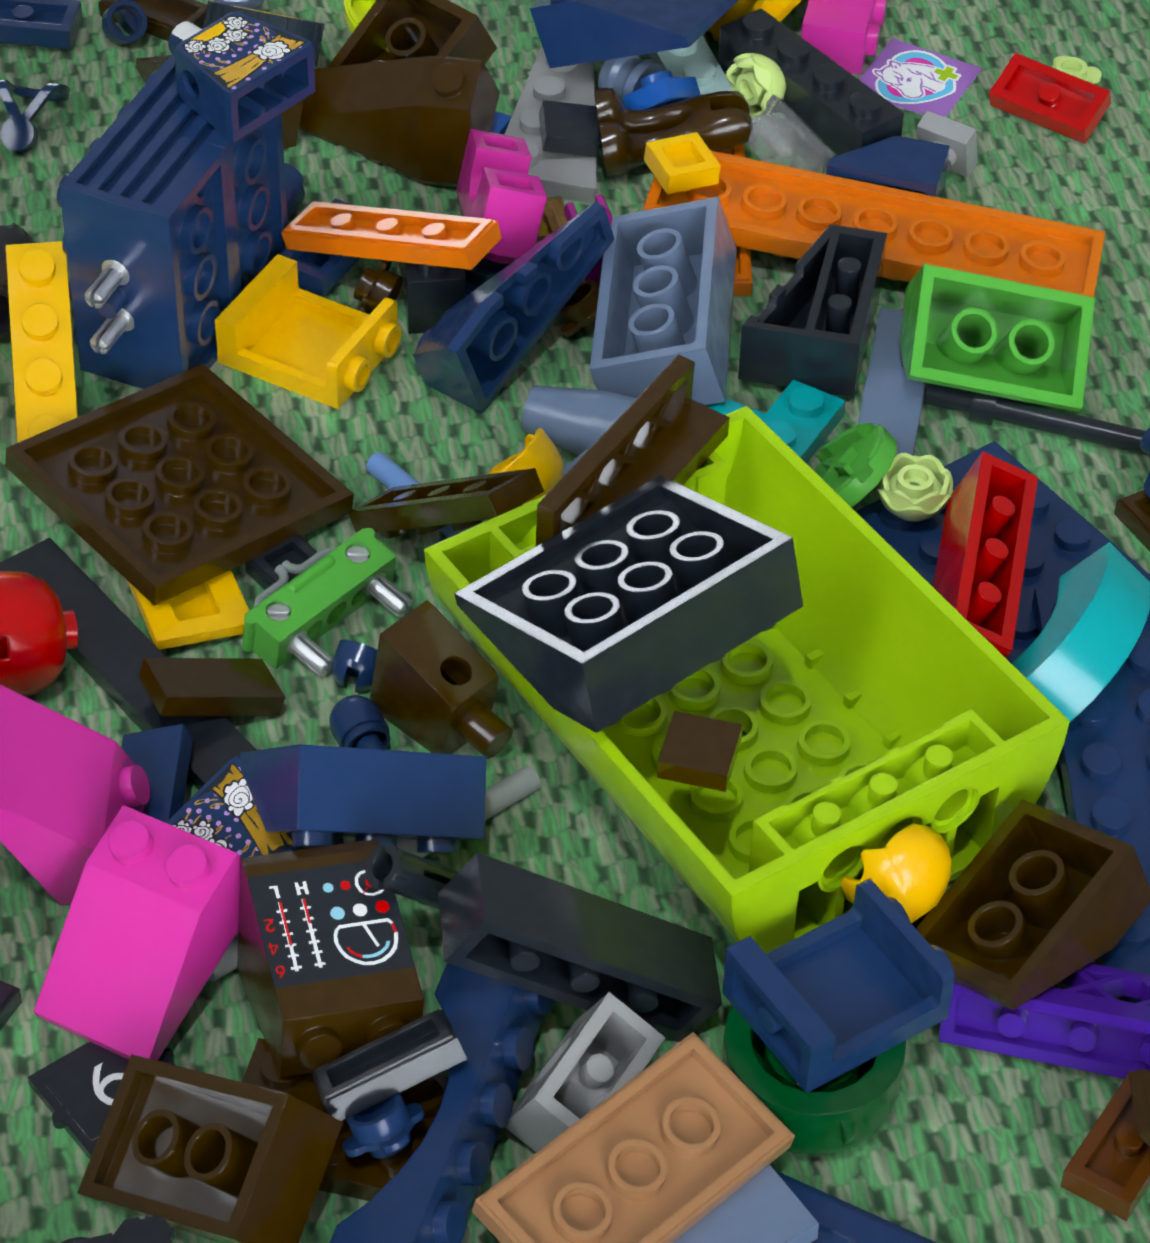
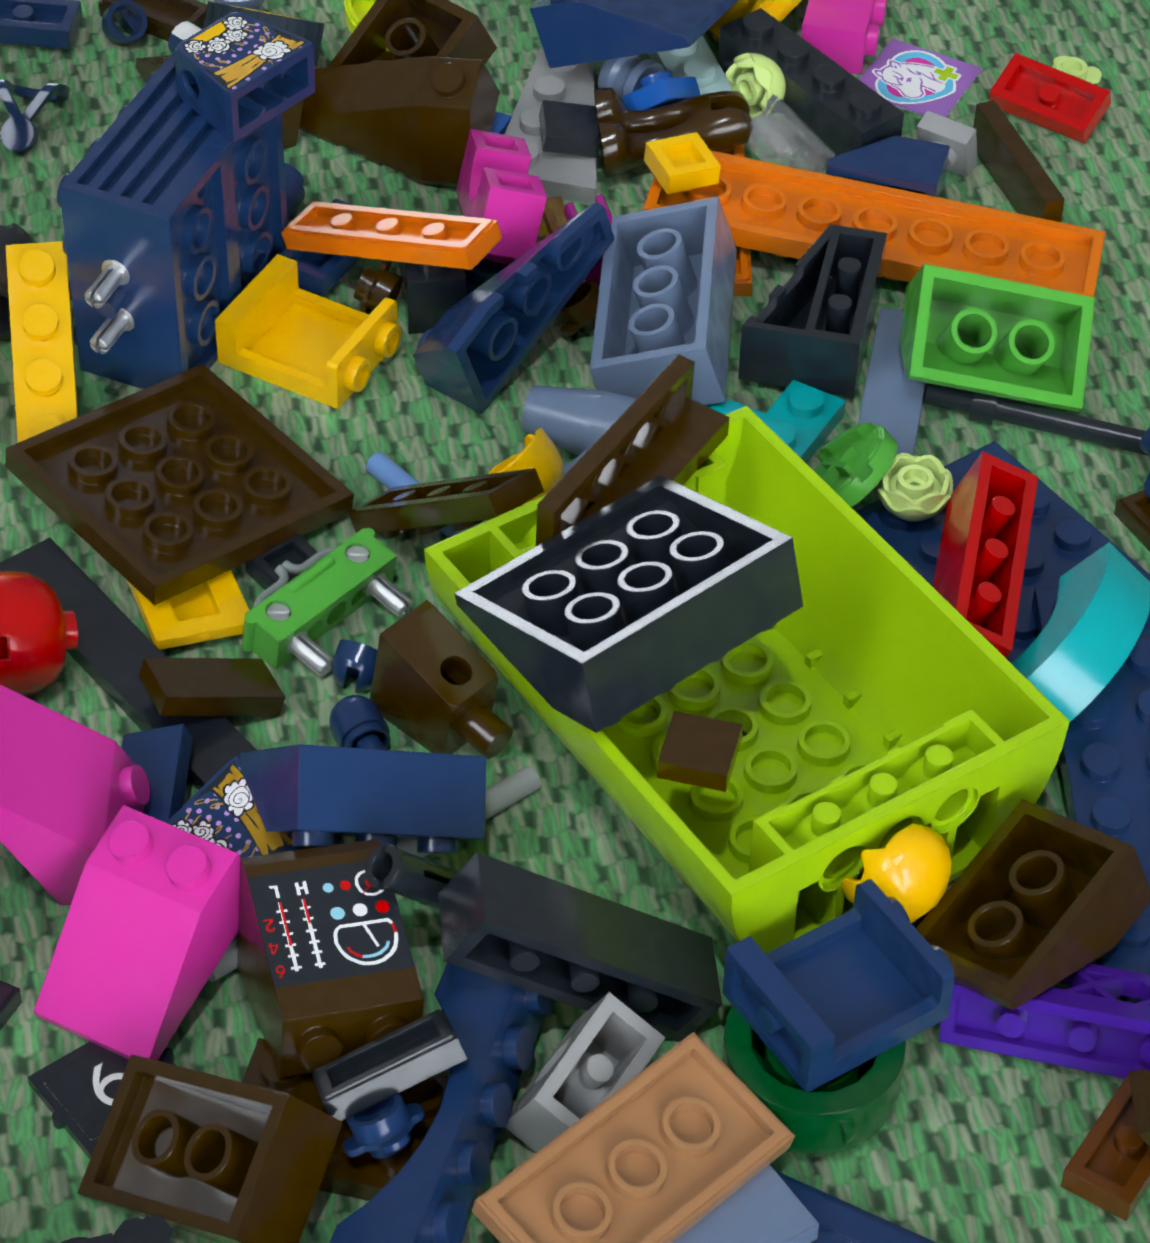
none -> dark brown tile [973,100,1065,222]

